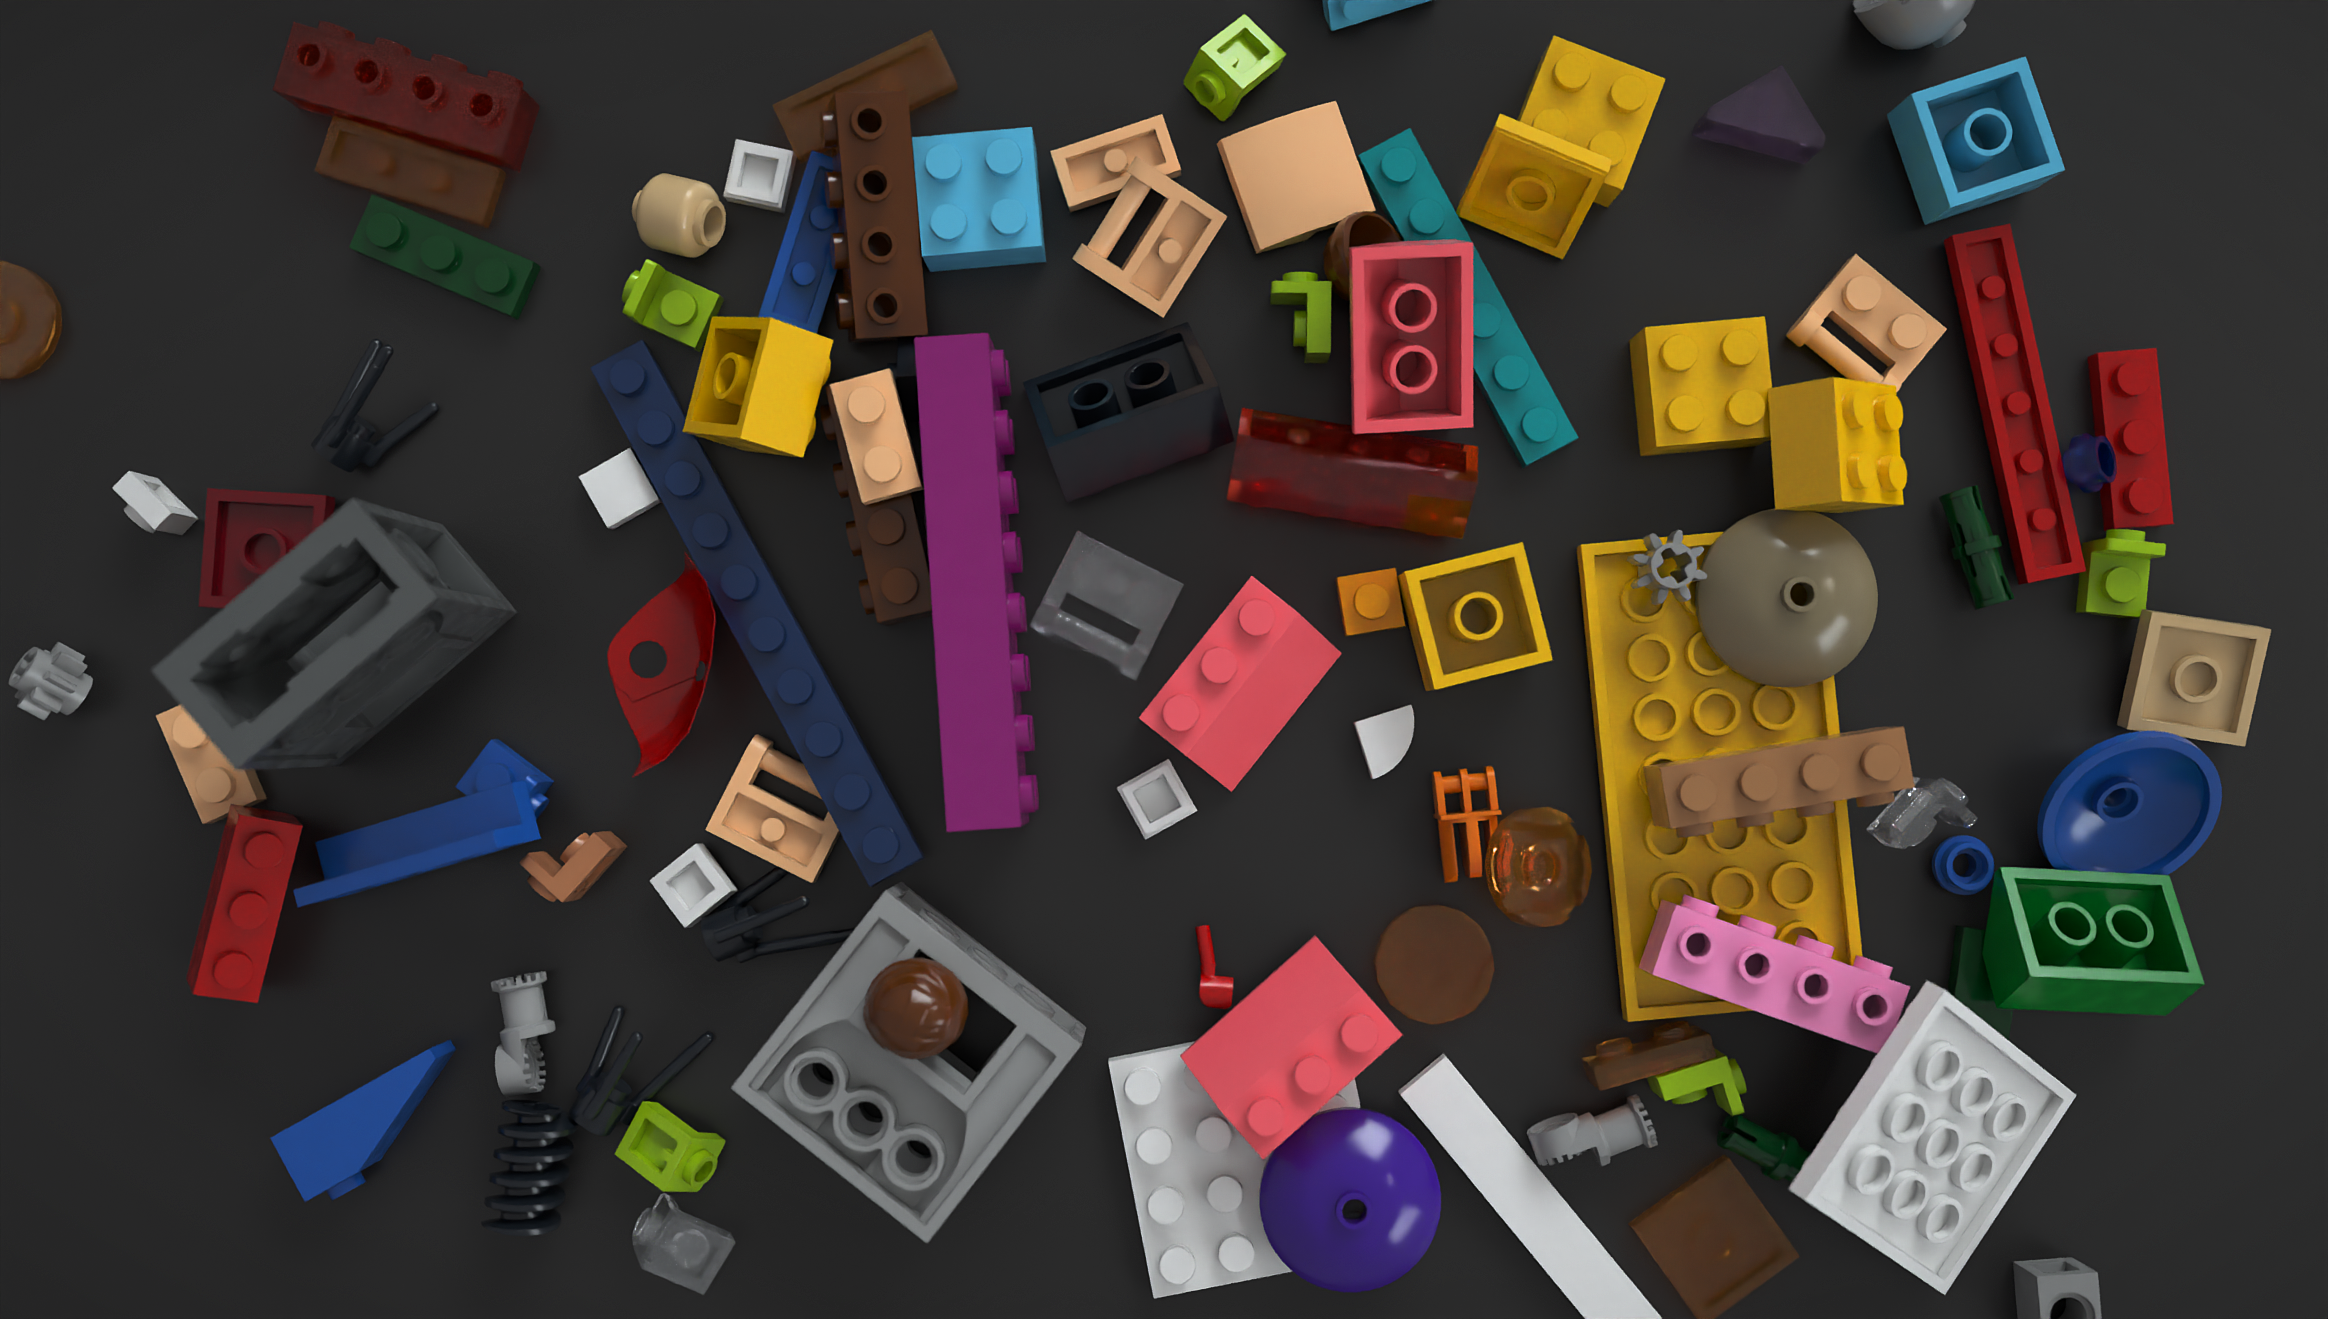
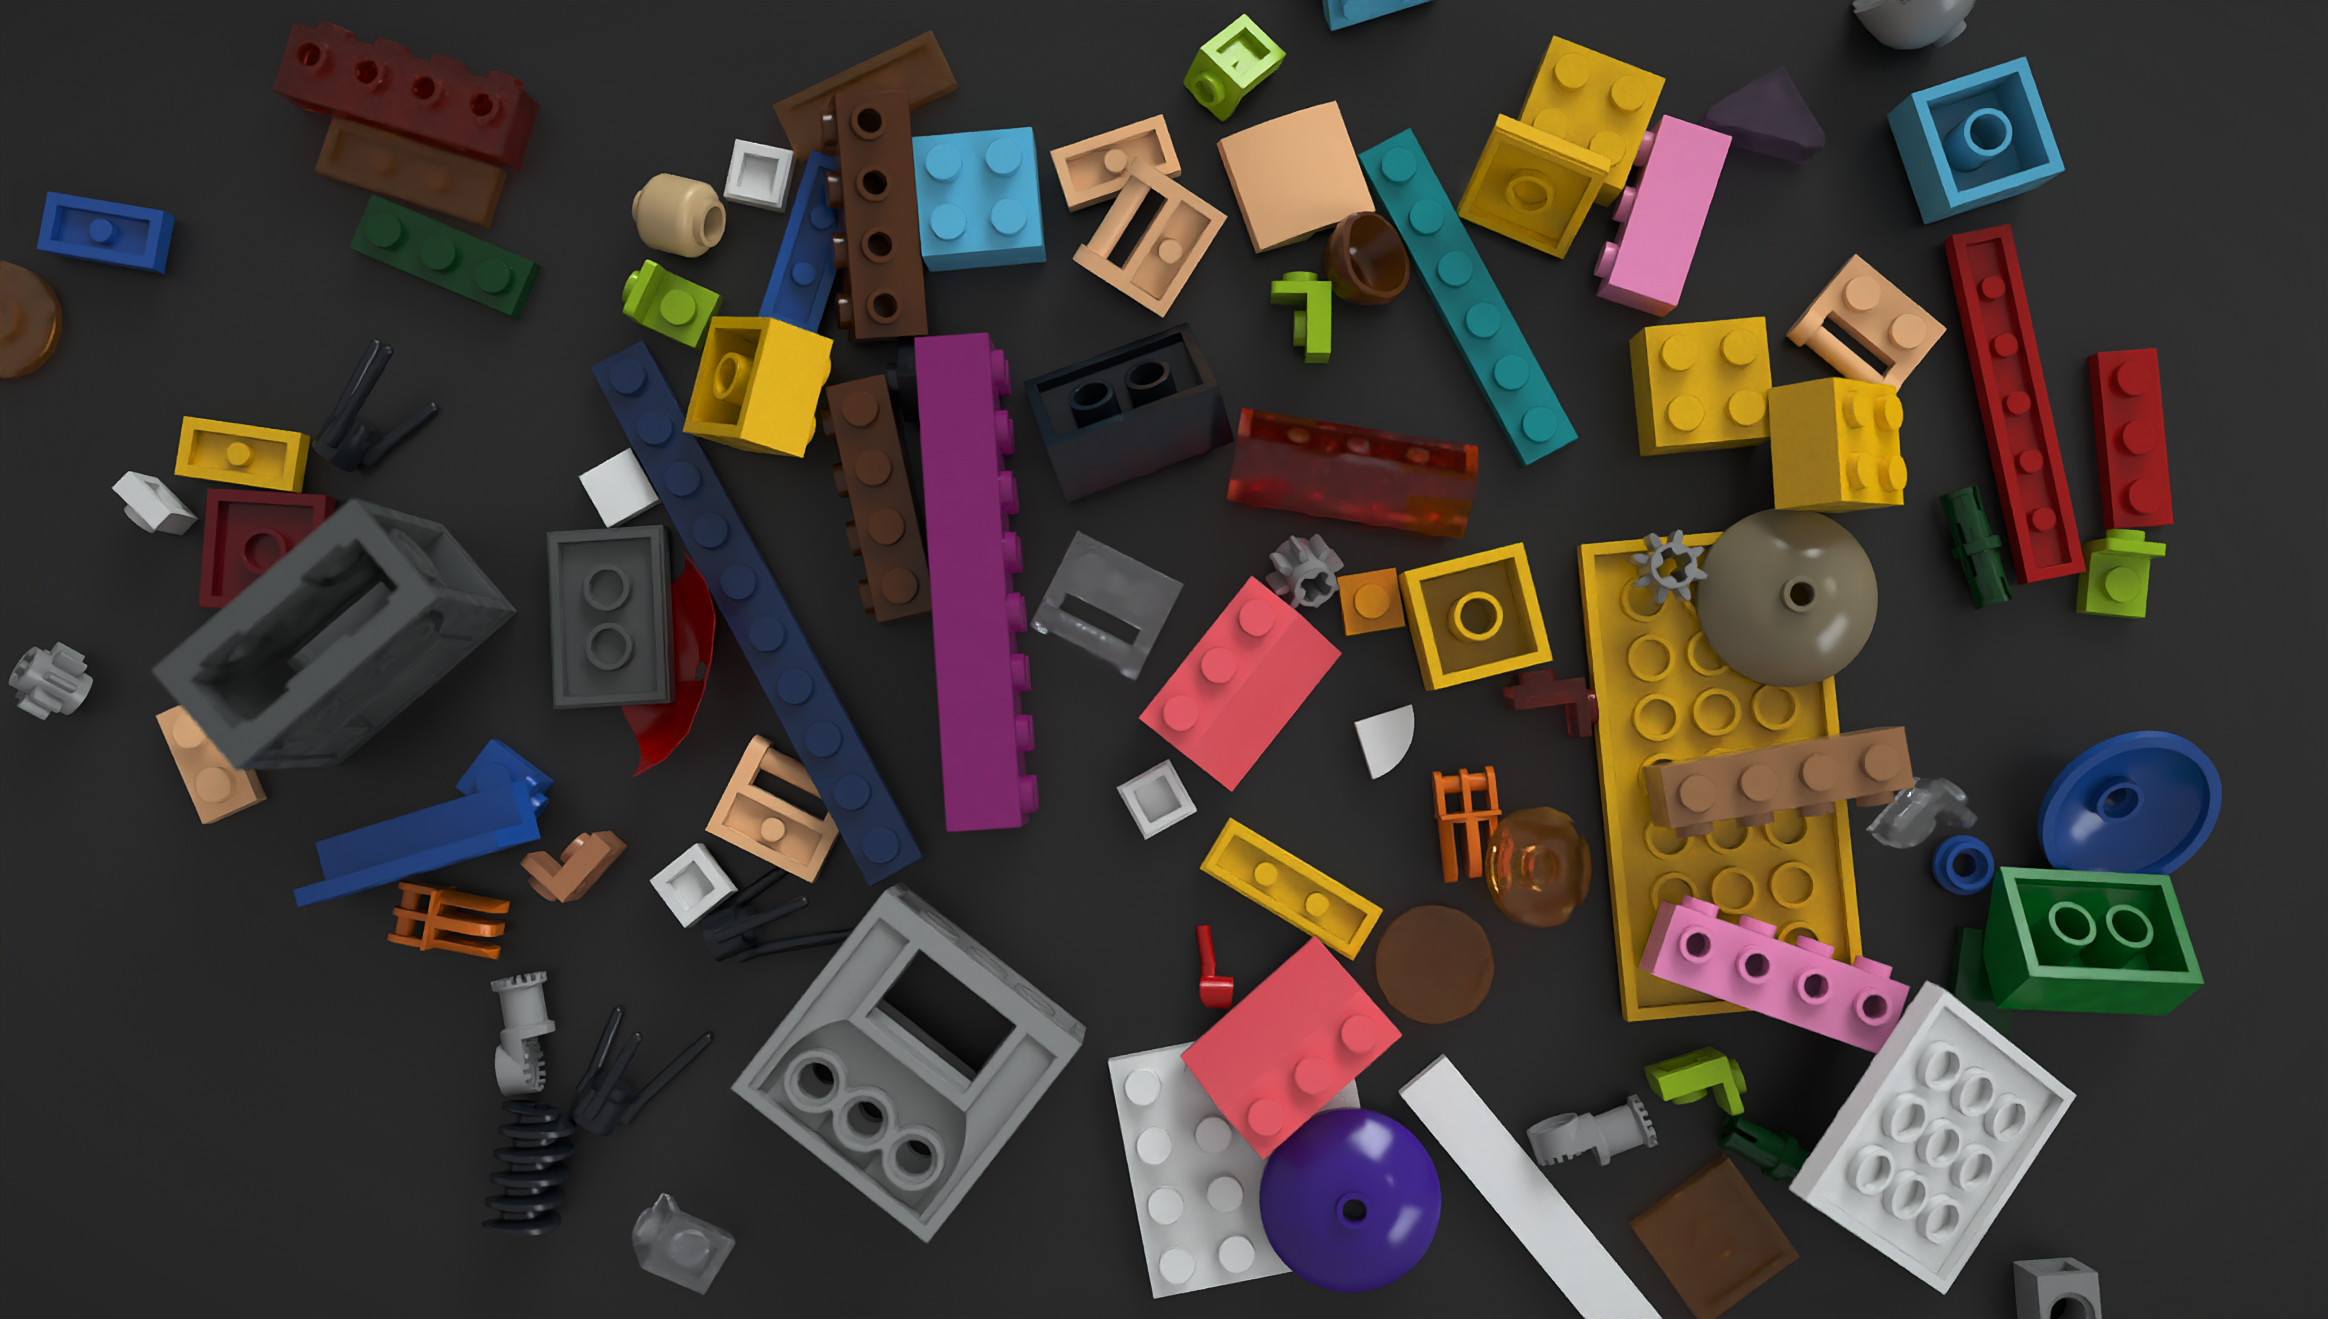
red brick [186,804,303,1003] -> none
blue slope [270,1039,456,1202] -> none
lime bracket [615,1101,725,1192] -> none
light nougat plate [830,368,924,505] -> none
reddish brown piece [863,958,968,1059] -> none
coral slope [1349,239,1473,434] -> none
clear orange plate [1582,1021,1717,1091] -> none
clear blue plate [2062,433,2117,493] -> none
tan plate [2117,609,2271,747] -> none
none -> blue plate [37,191,175,274]
none -> yellow plate [174,416,311,494]
none -> orange arm [387,880,510,960]
none -> dark grey tile [547,525,676,710]
none -> yellow tile [1199,817,1383,961]
none -> light grey gear [1265,534,1344,609]
none -> clear red bracket [1503,669,1599,738]
none -> bright pink brick [1594,114,1732,318]

